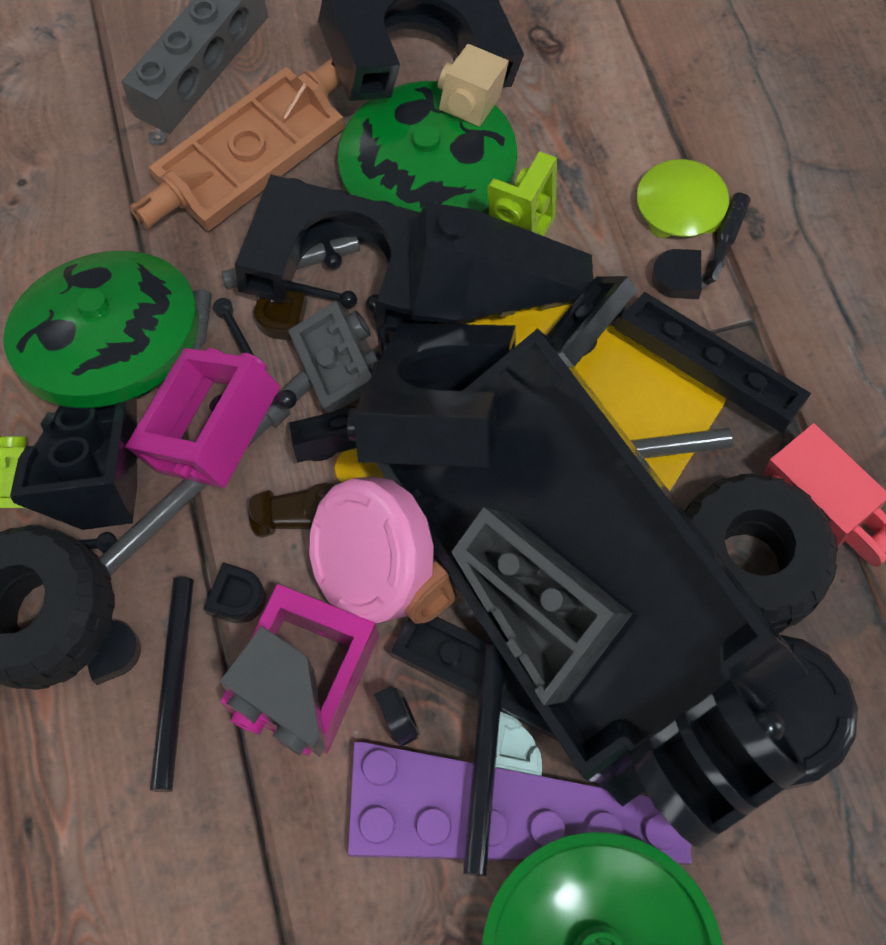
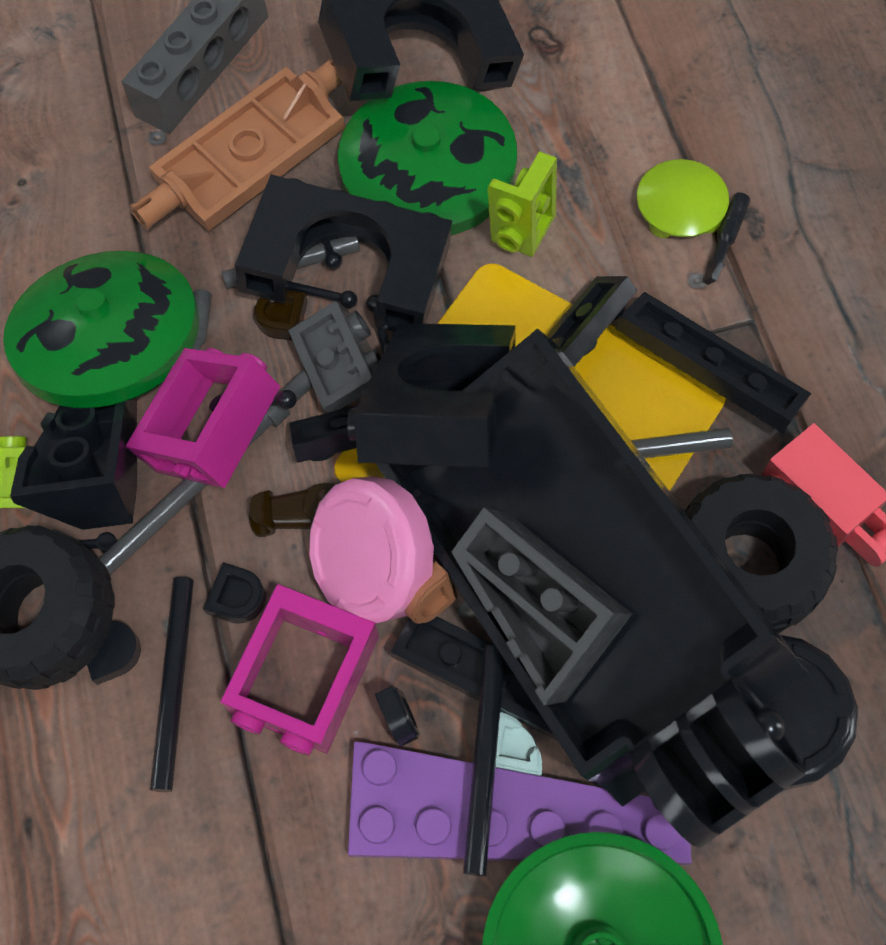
black hinge [213,298,255,356] -> none
dark grey slope [220,626,326,757] -> none
black wedge [410,202,594,324] -> none
tan brick [438,44,509,127] -> none
black tile [652,249,702,299] -> none

